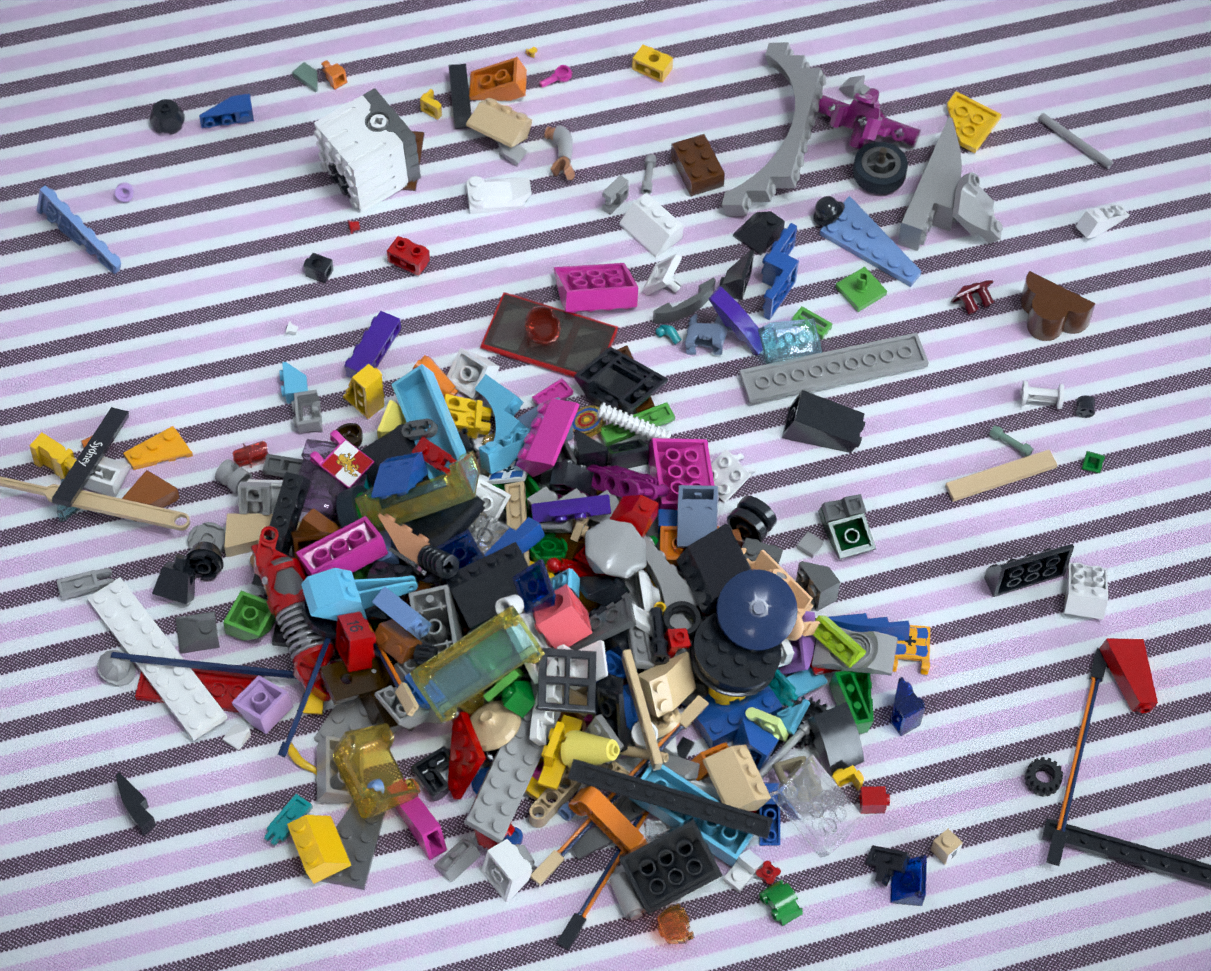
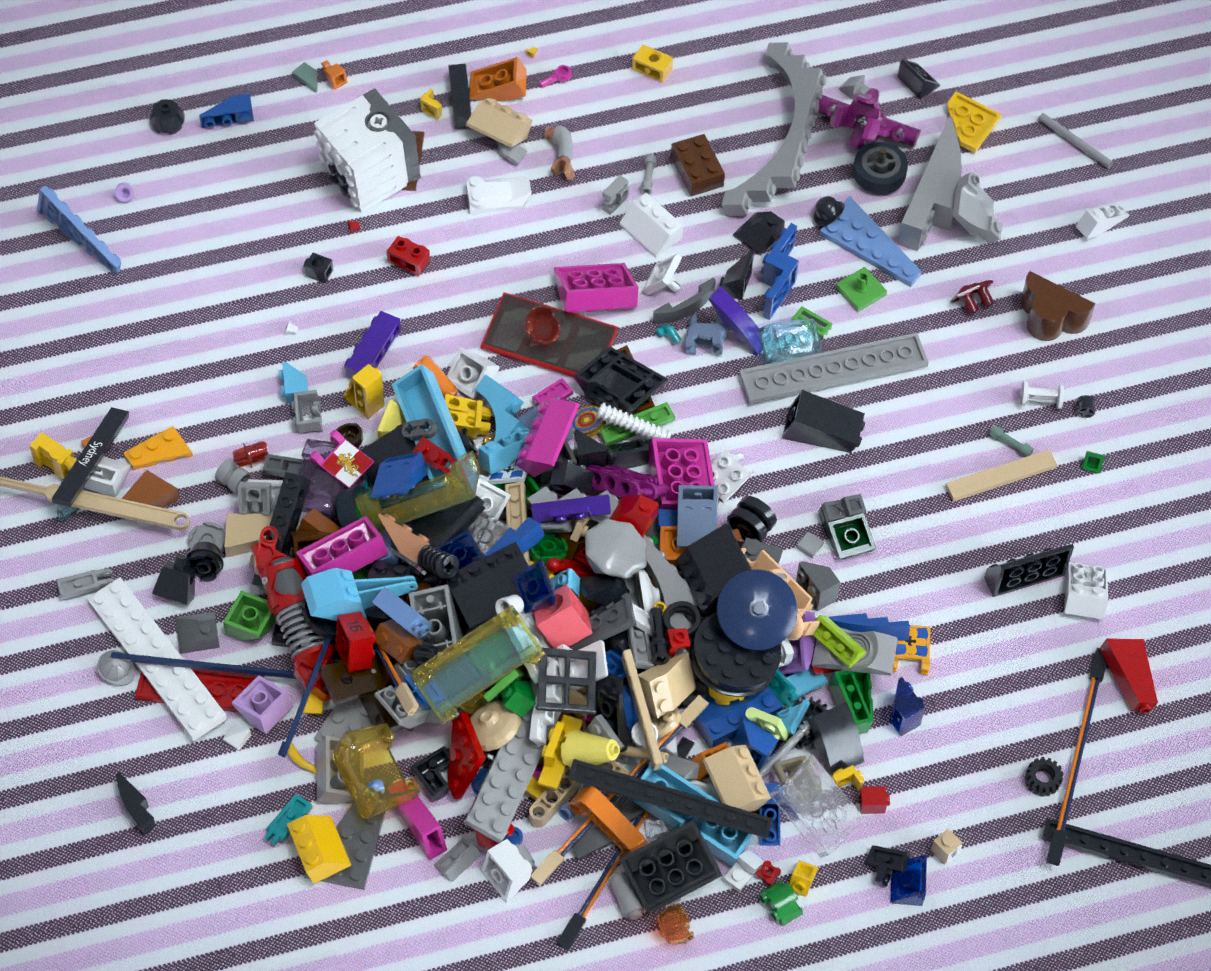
none -> yellow bracket [789,860,818,897]
none -> black slope [897,59,940,99]

